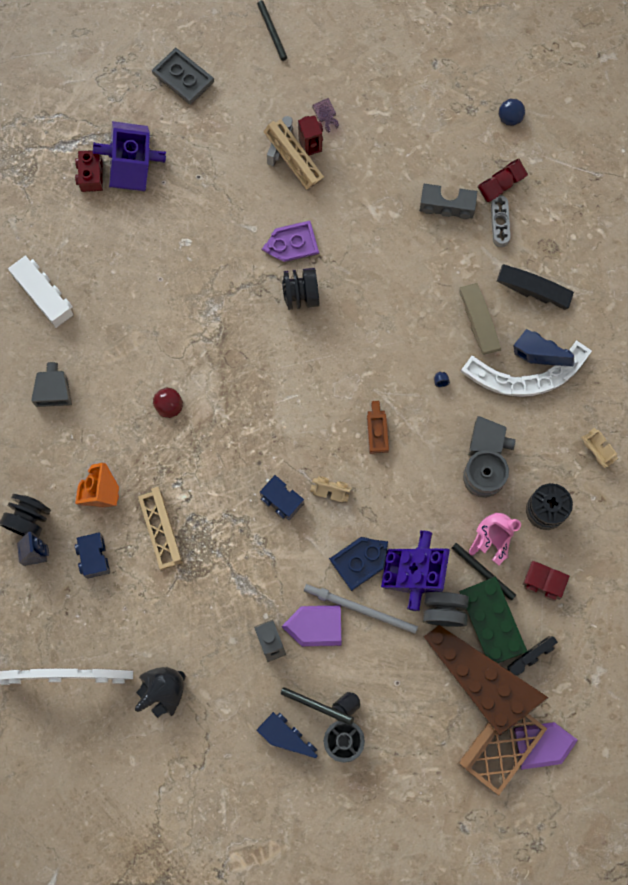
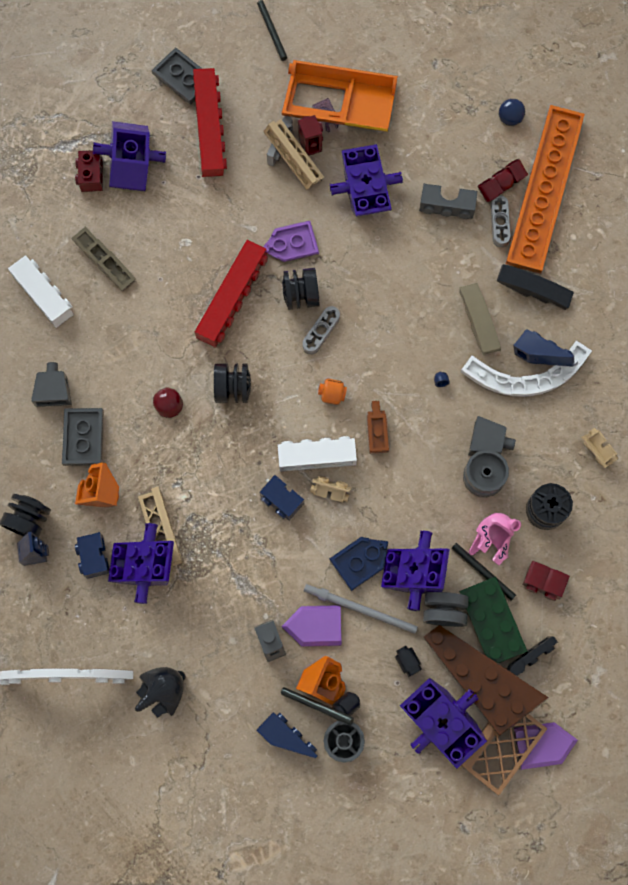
none -> dark grey plate [62,408,104,466]
none -> dark tan slope [72,226,136,291]
none -> dark purple slope [108,523,174,604]
none -> red brick [193,68,227,177]
none -> red brick [194,240,268,348]
none -> black wheel [214,363,251,403]
none -> white brick [278,436,357,472]
none -> orange piece [282,60,398,132]
none -> orange slope [296,656,346,706]
none -> light grey beam [303,306,340,354]
none -> orange head [318,378,347,405]
none -> dark purple slope [330,144,403,217]
none -> black brick [395,646,422,677]
none -> dark purple slope [400,678,487,769]
none -> orange plate [506,105,585,274]

